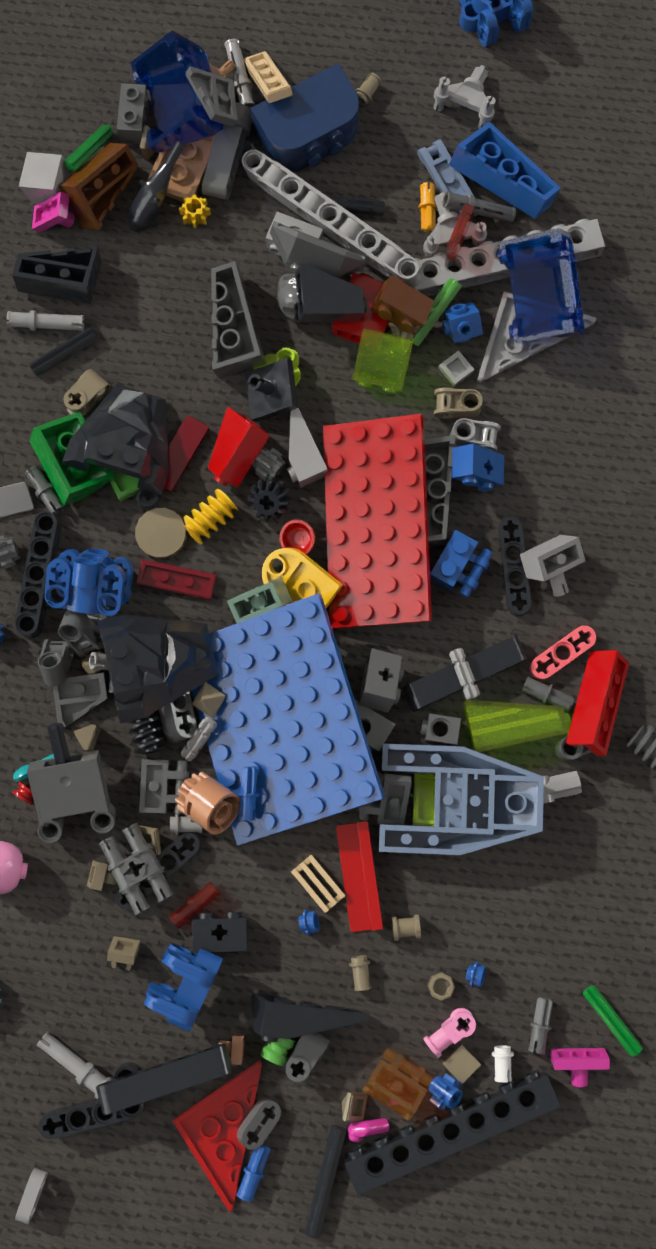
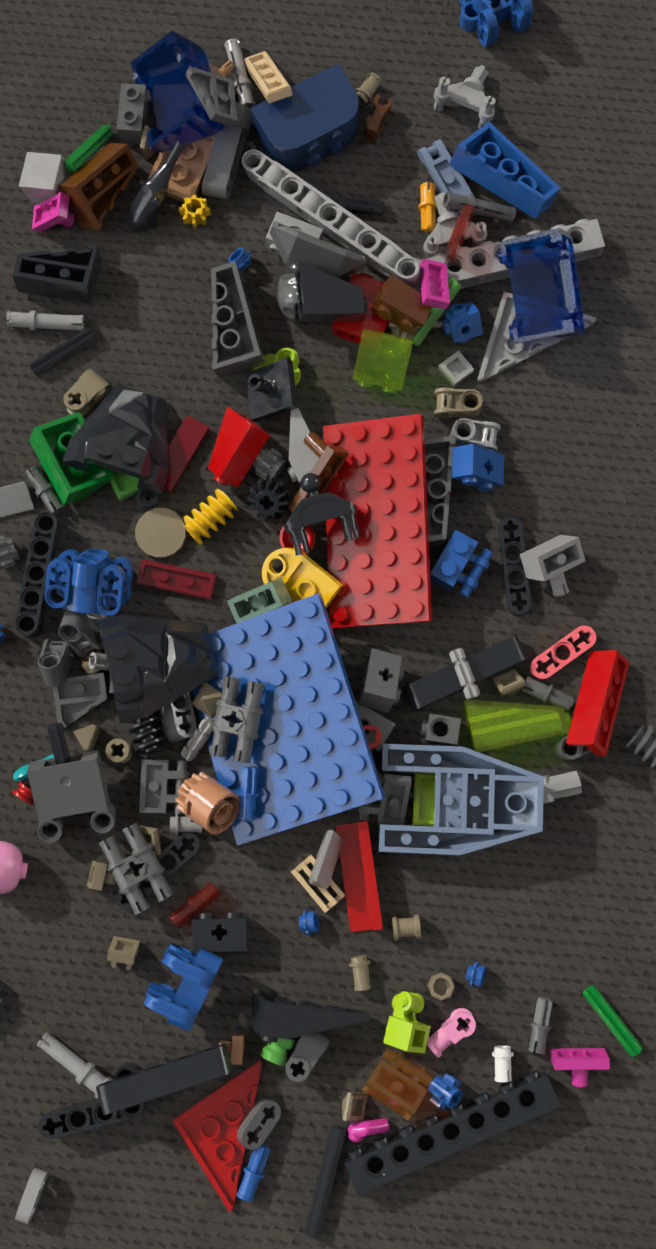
dark tan tile [442,1044,481,1084] -> none
none -> dark tan bush [105,738,132,763]
none -> dark grey pin [210,676,265,763]
none -> blue plate [228,247,251,271]
none -> black connector [284,473,362,556]
none -> reddish brown piece [288,432,350,512]
none -> light grey slope [308,830,343,889]
none -> red bush [363,725,382,749]
none -> reddish brown plate [364,94,392,143]
none -> lime brick [383,991,431,1054]
none -> dark pink tile [419,258,450,310]
none -> dark tan slope [492,669,526,695]

